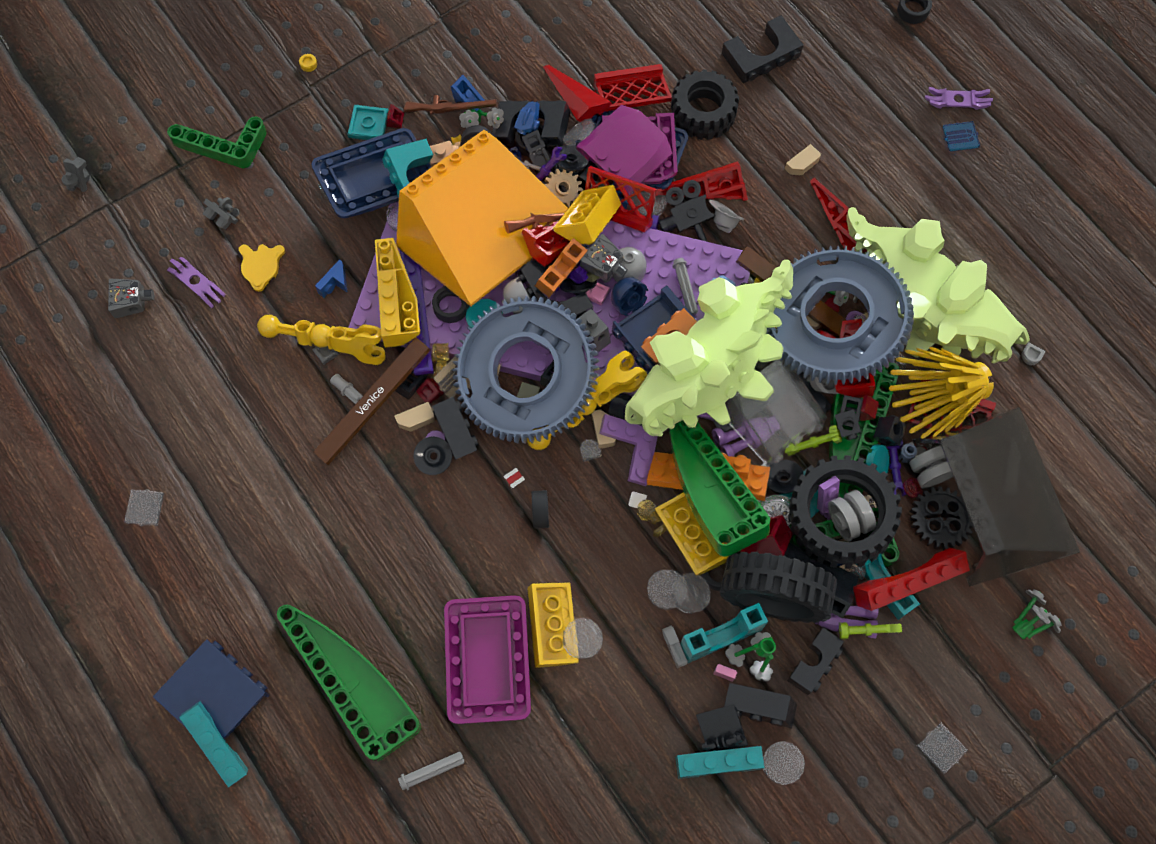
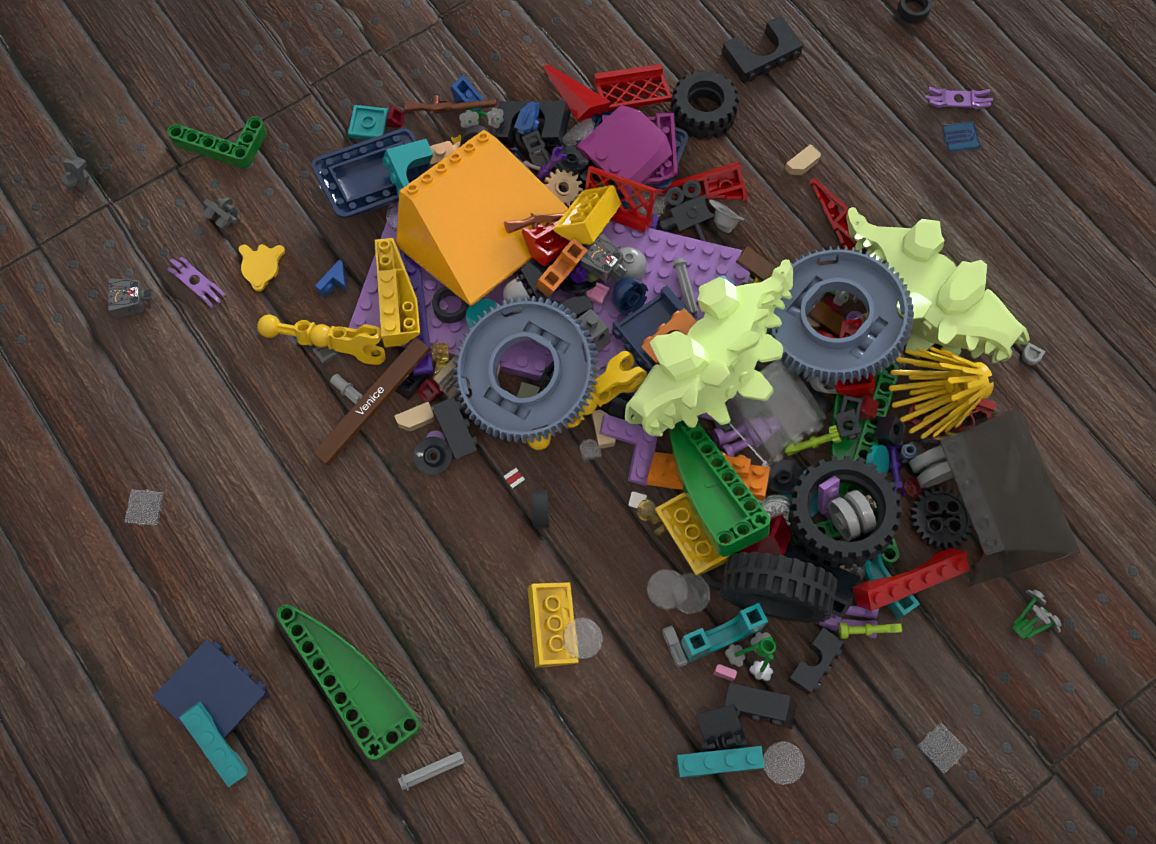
yellow tile [299,54,317,72] -> none
magenta wedge [444,596,531,724] -> none

